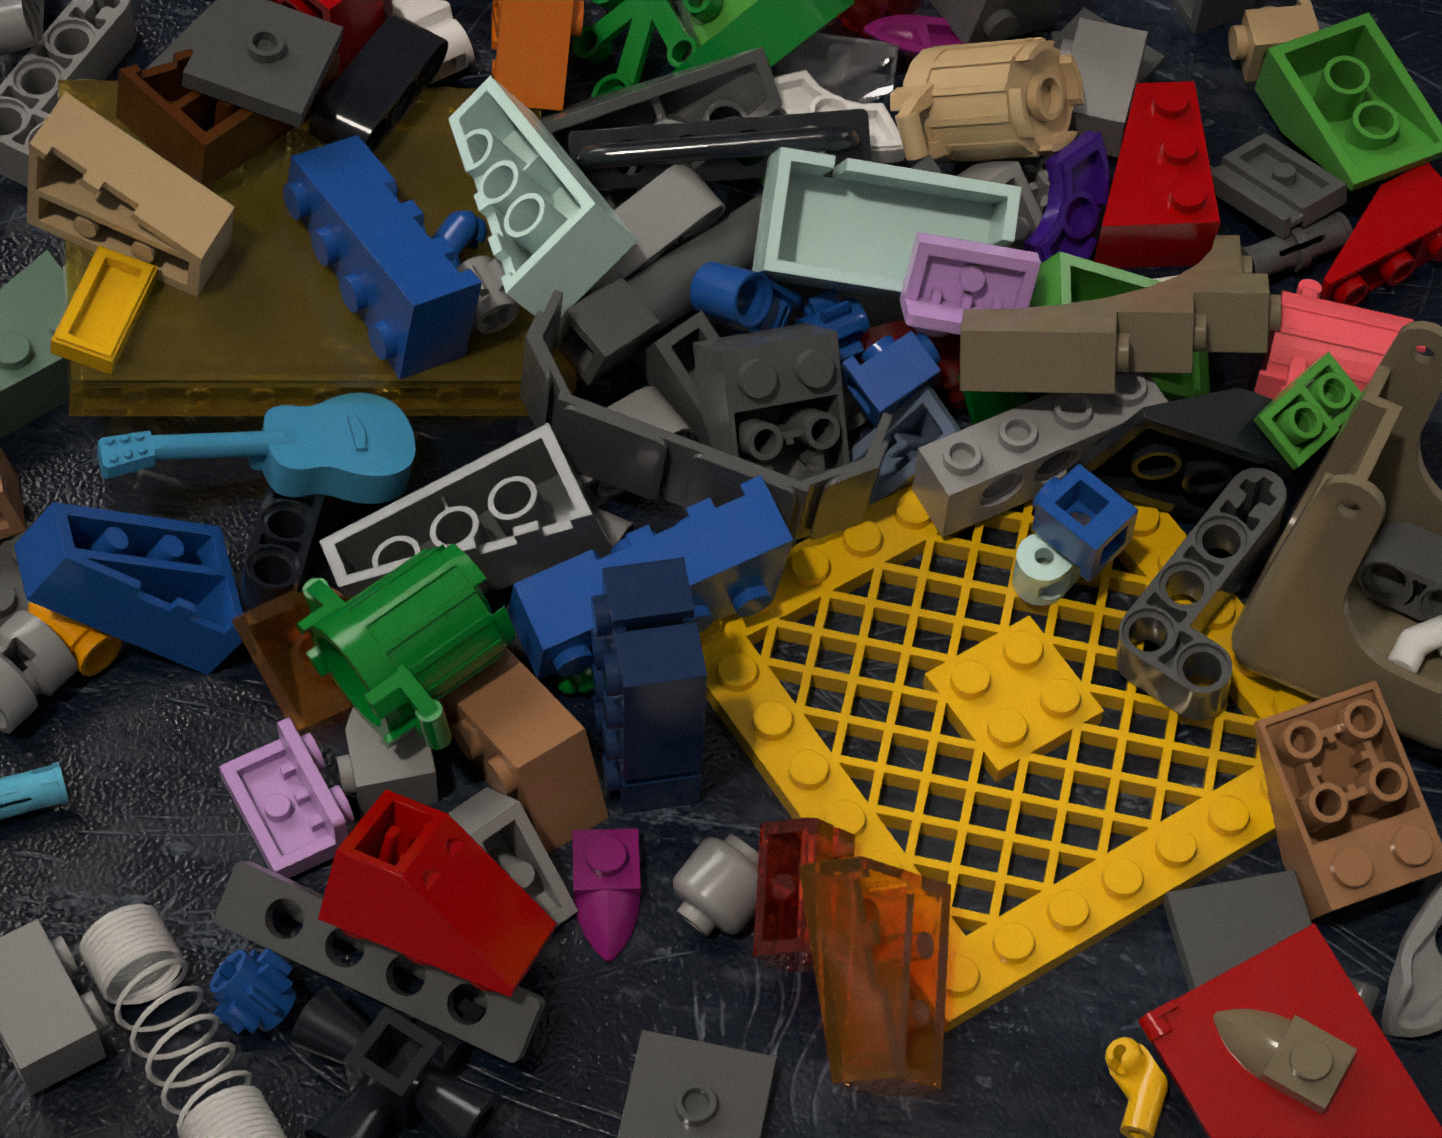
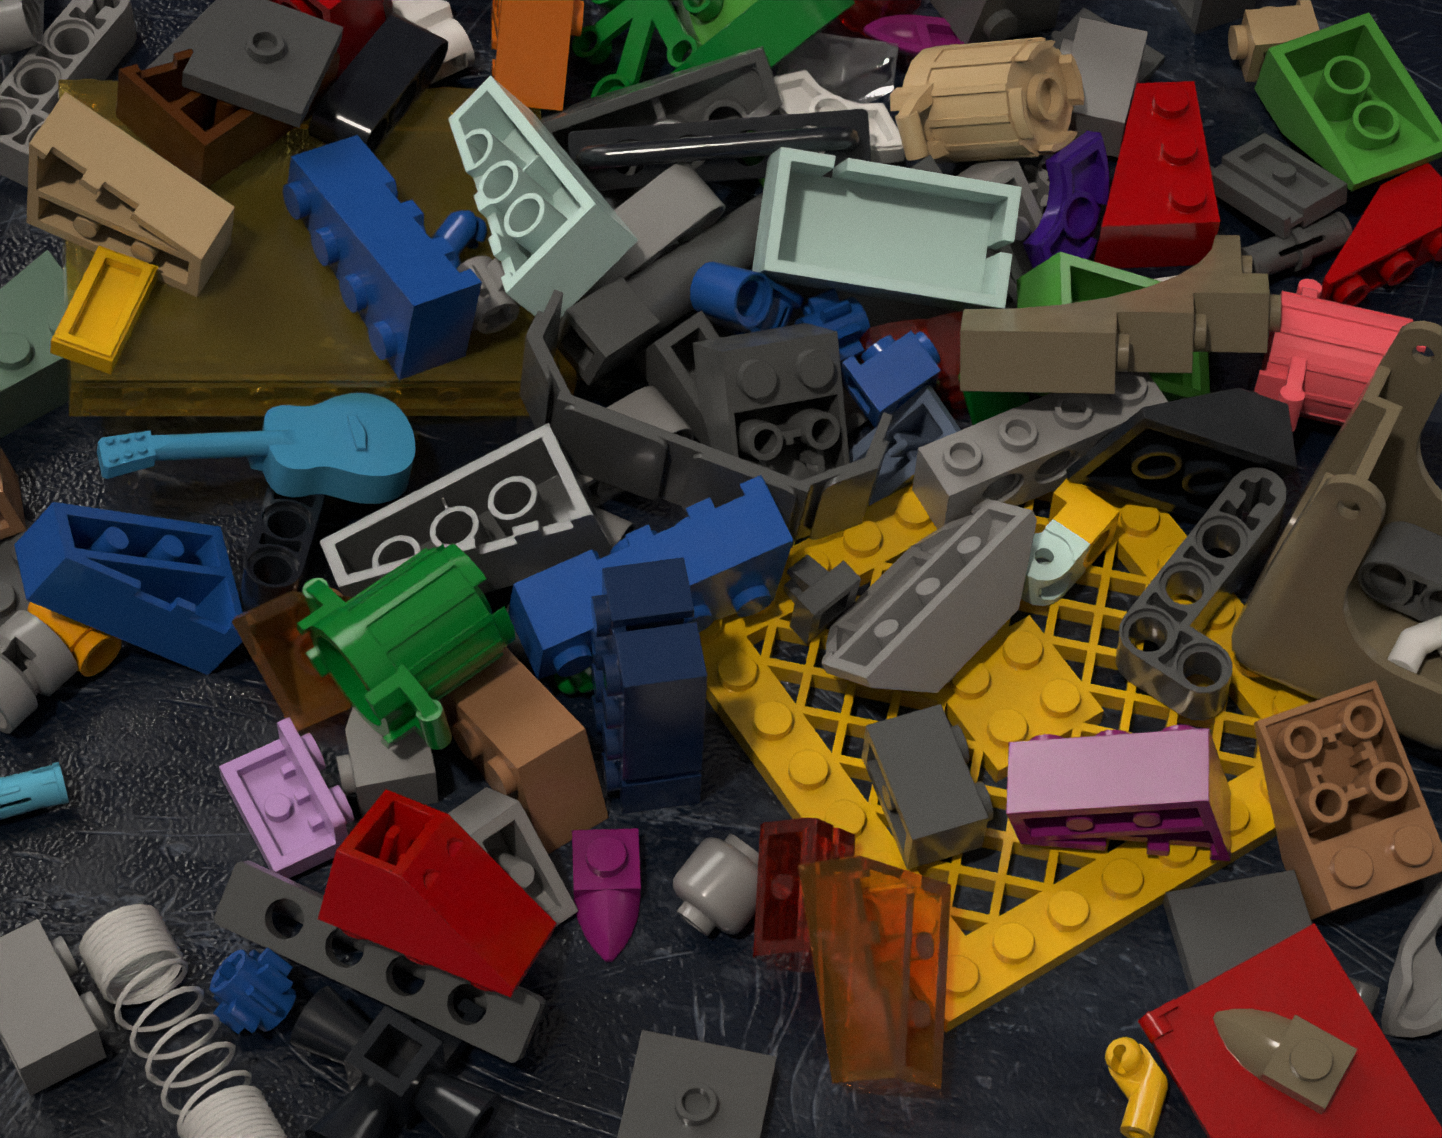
lavender bracket [899,232,1041,337] -> none
blue brick [1032,464,1138,582] -> none
bright green slope [1254,352,1362,470] -> none
none -> dark grey tile [783,555,861,644]
none -> light grey wedge [822,498,1037,693]
none -> dark grey brick [861,704,993,870]
none -> wedge [1006,725,1231,861]

